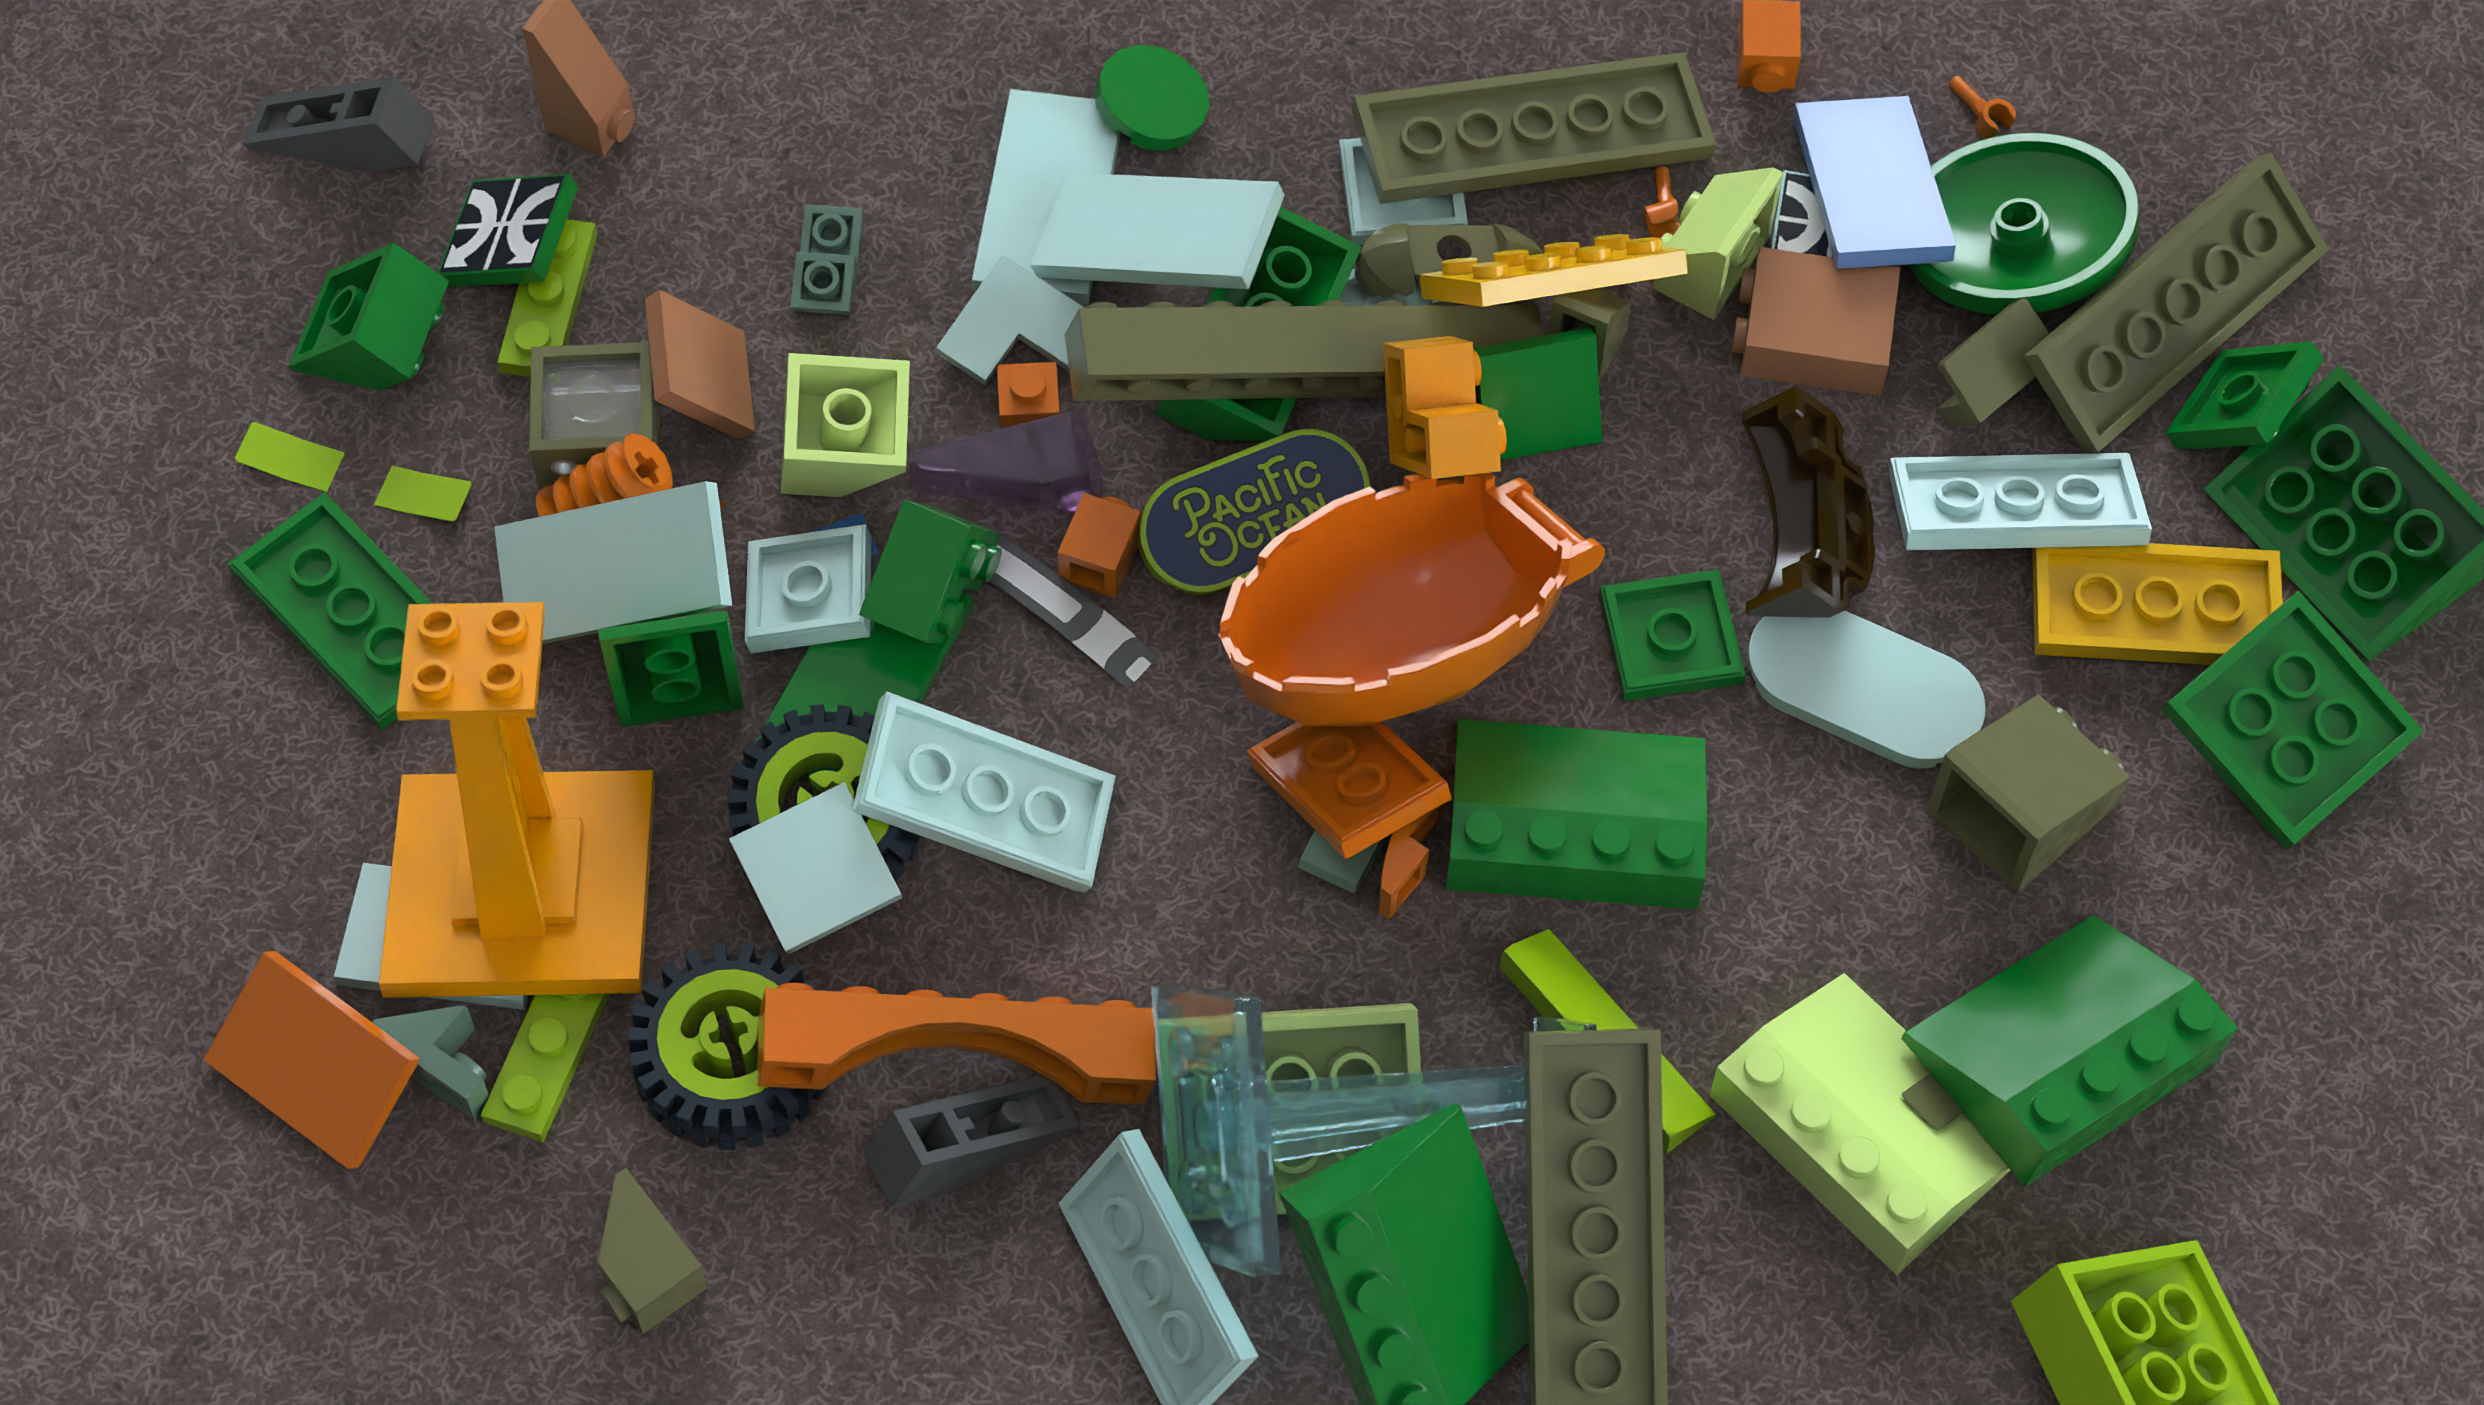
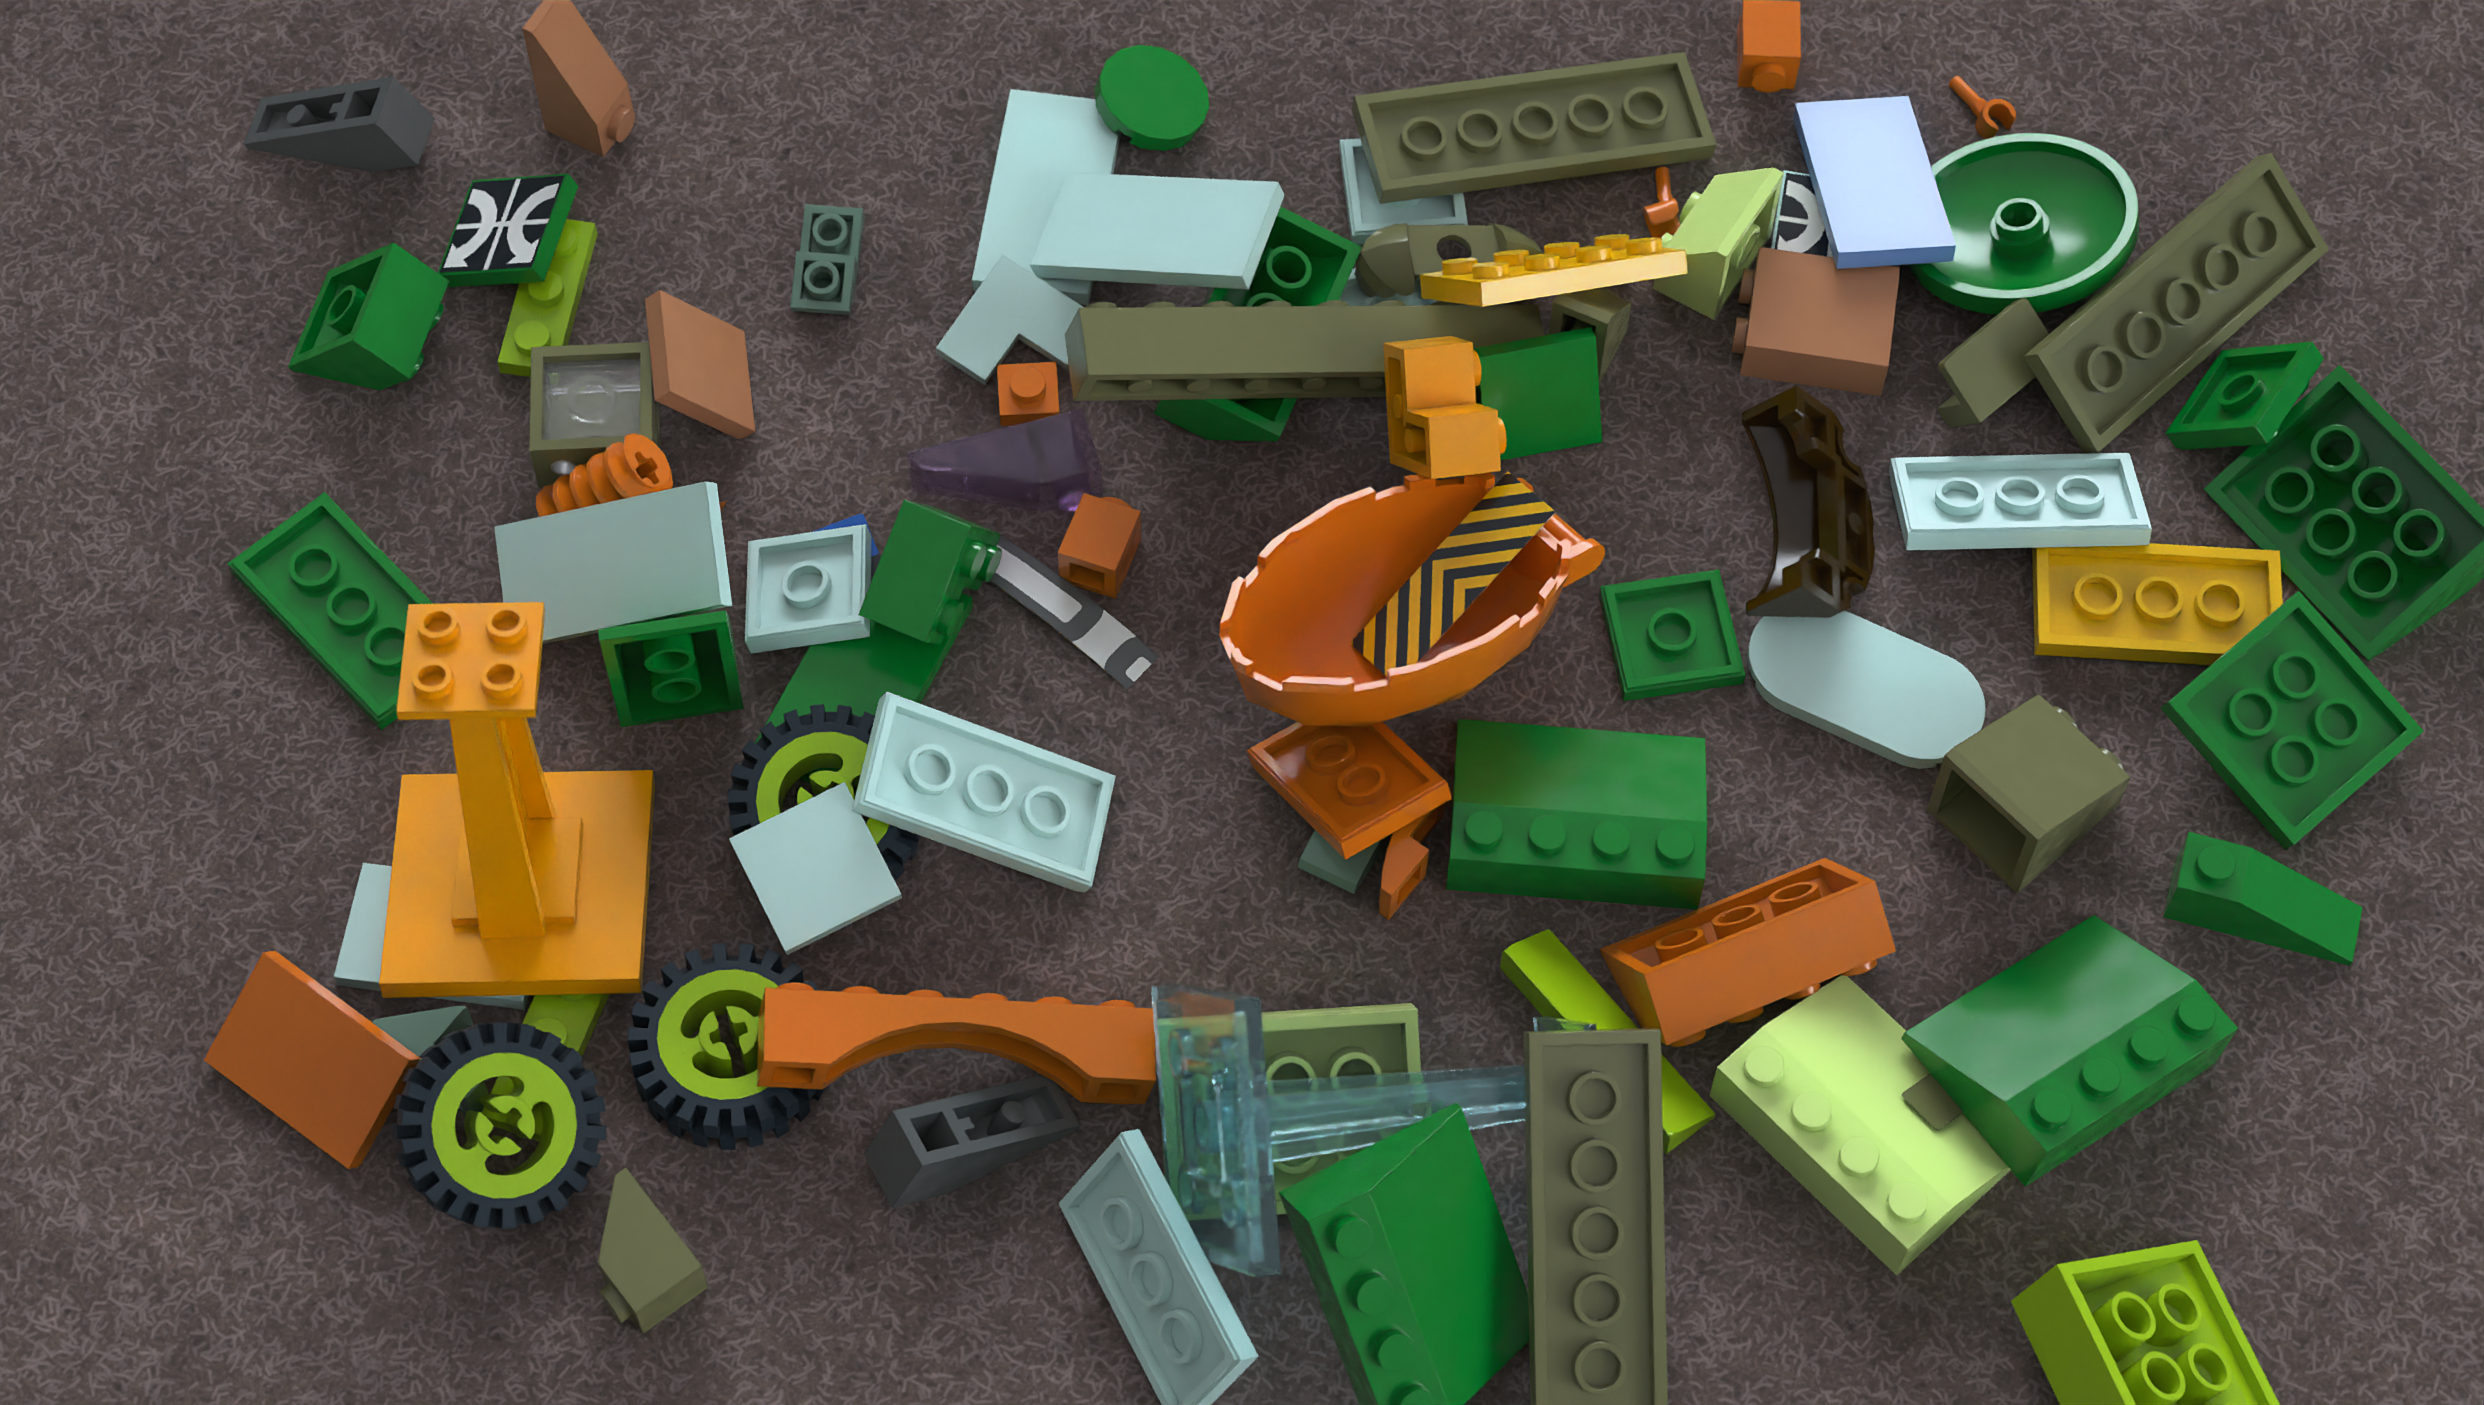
lime sticker [235,422,472,521] -> none
yellowish green slope [781,353,910,497] -> none
tile [1137,429,1370,596] -> none
none -> wheel [392,1022,607,1229]
none -> sticker [1350,471,1556,677]
none -> orange slope [1600,858,1896,1047]
none -> green slope [2163,832,2363,966]

